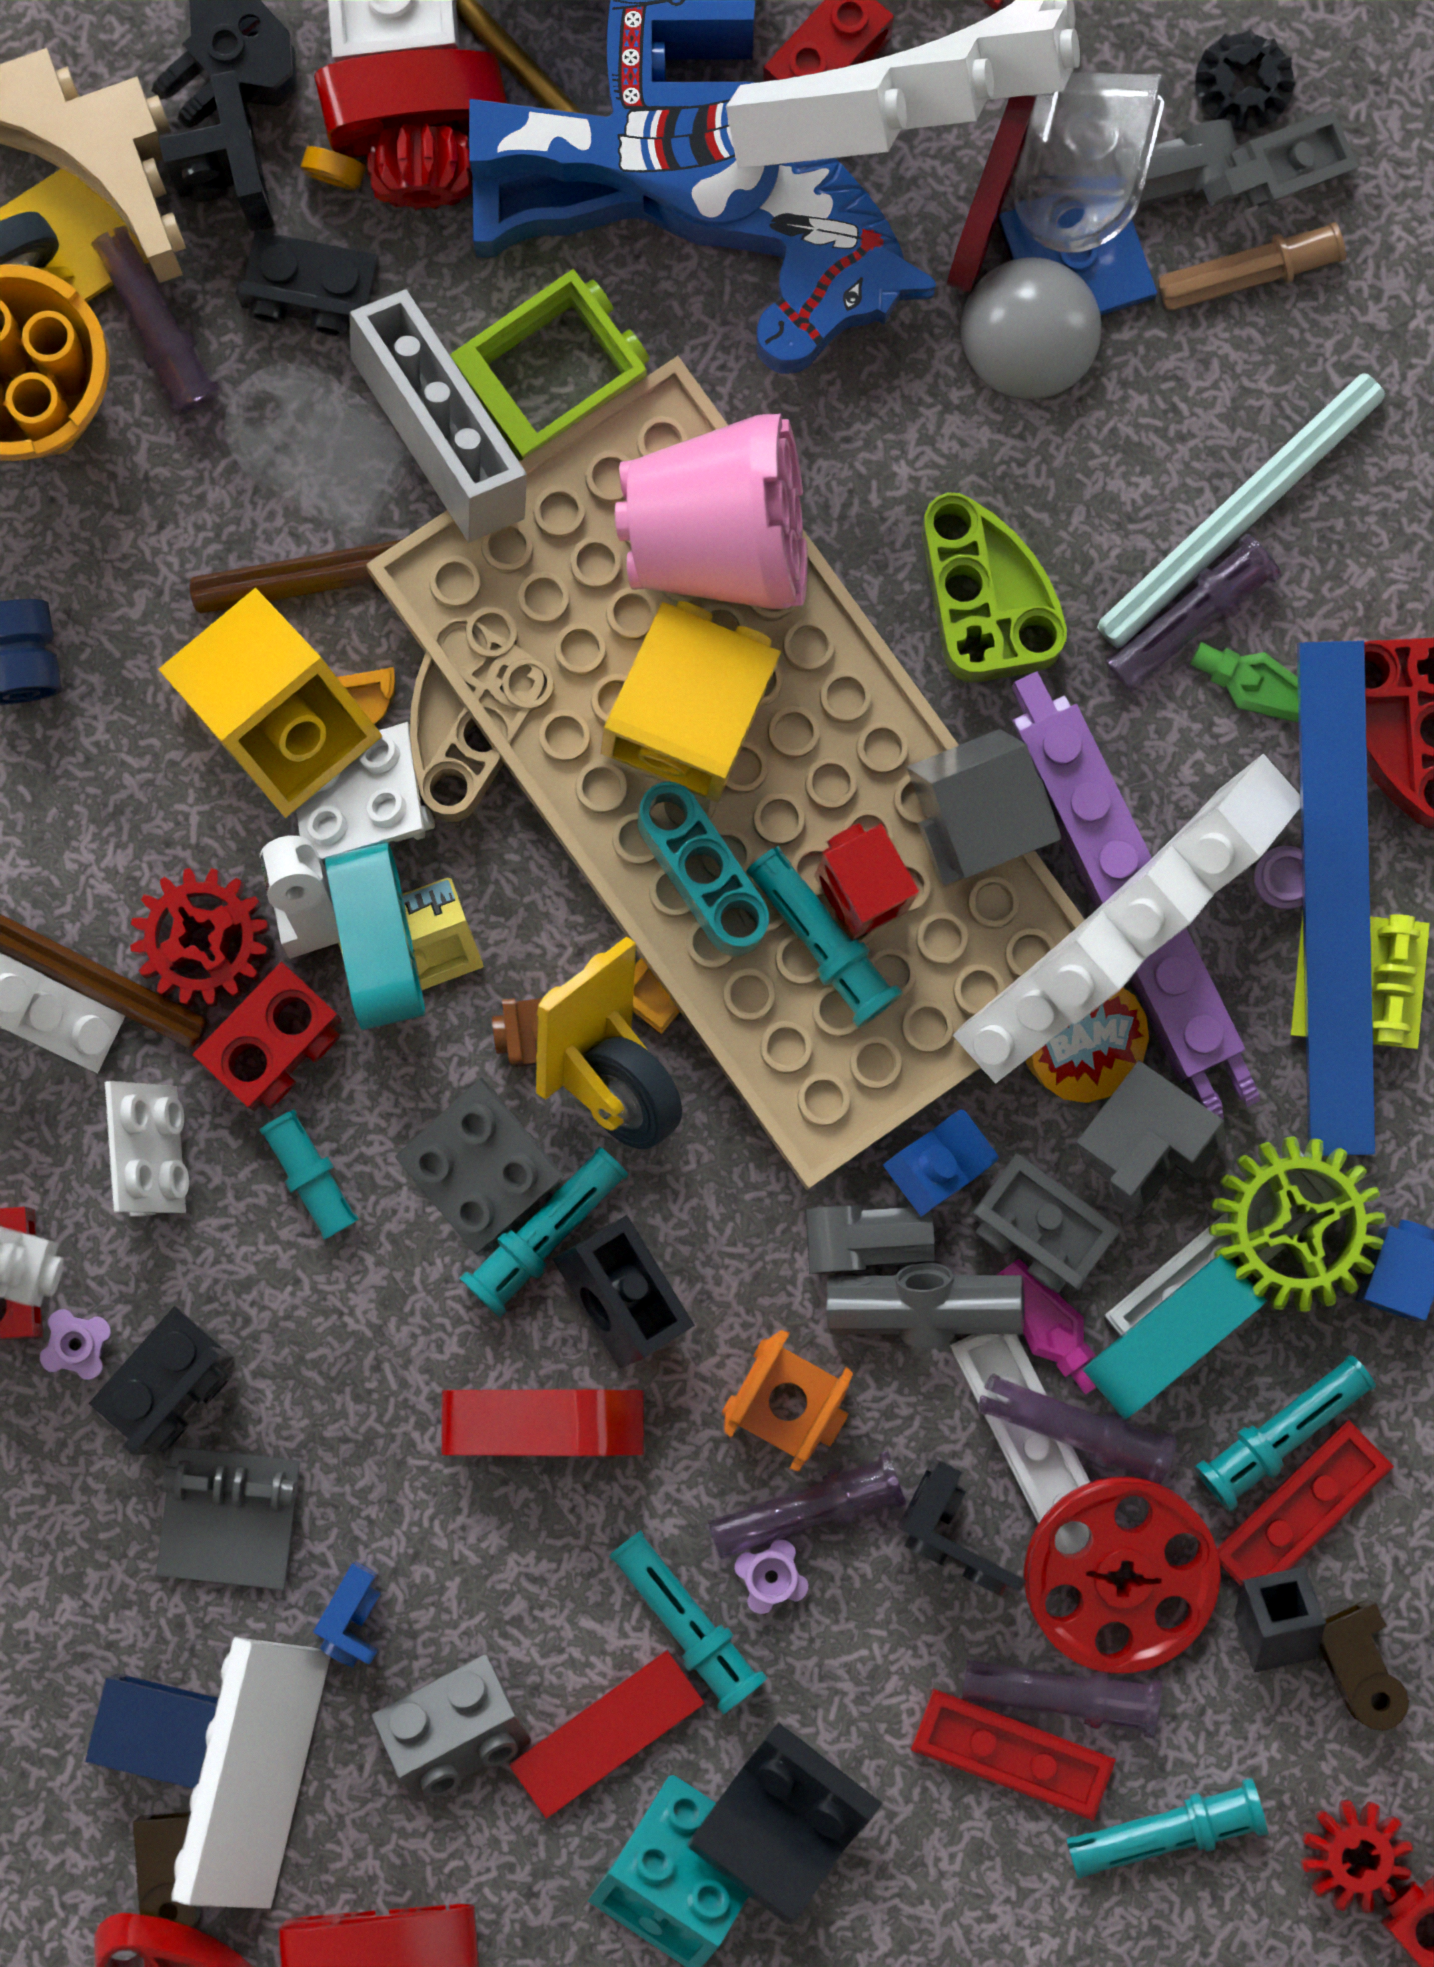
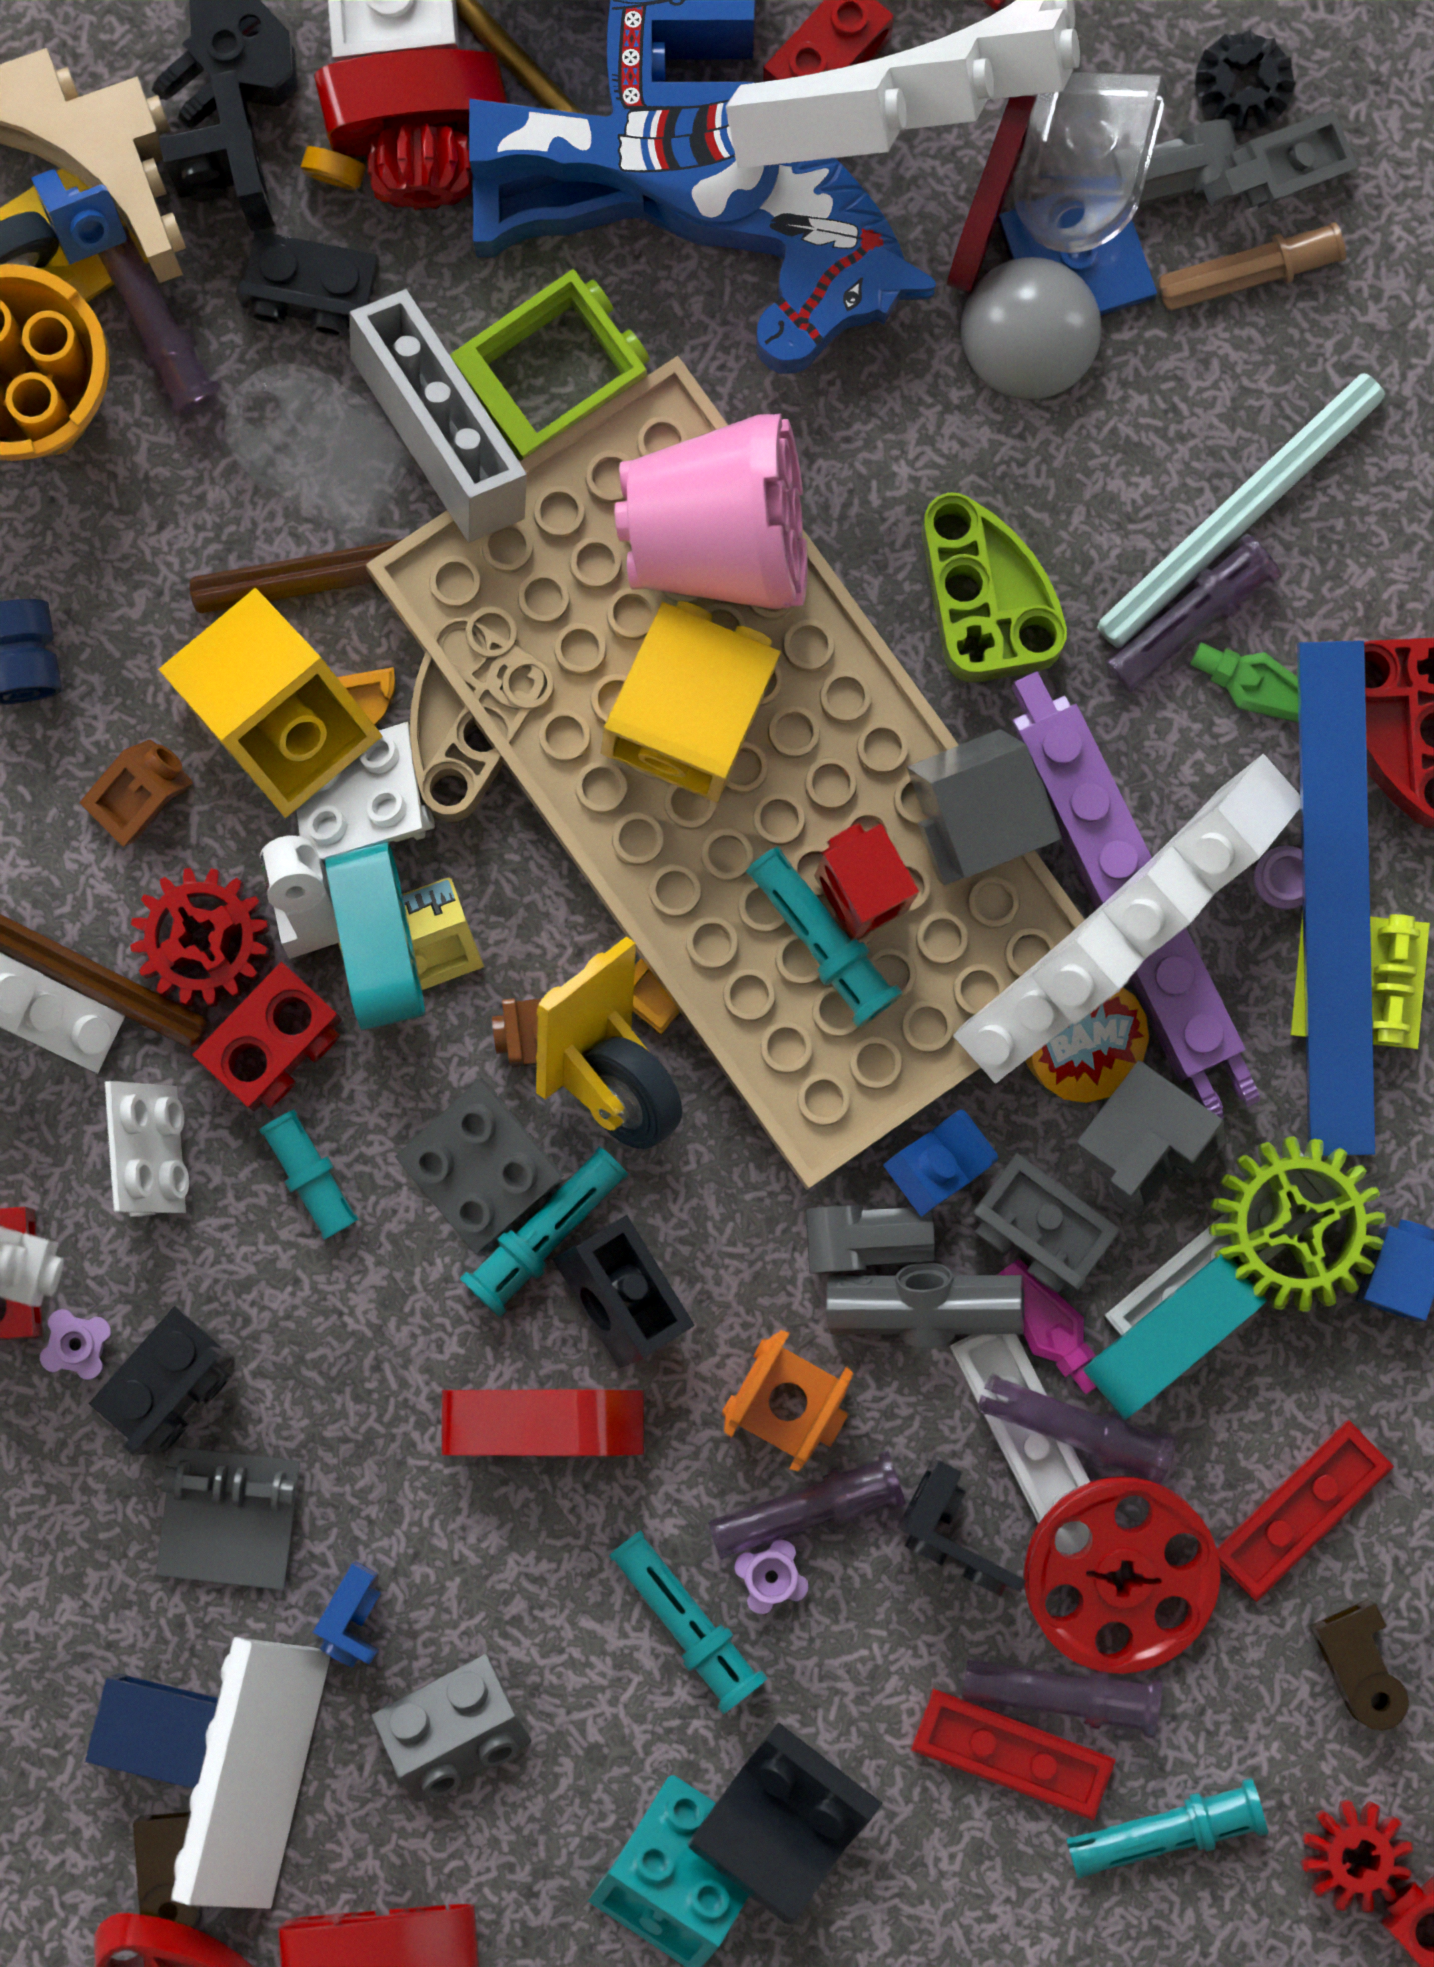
red tile [509,1649,705,1819] -> none
teal beam [637,782,769,956] -> none
teal pin [1194,1355,1376,1512] -> none
black brick [1234,1566,1326,1673] -> none
none -> blue bracket [31,168,126,265]
none -> dark orange bracket [79,740,193,847]

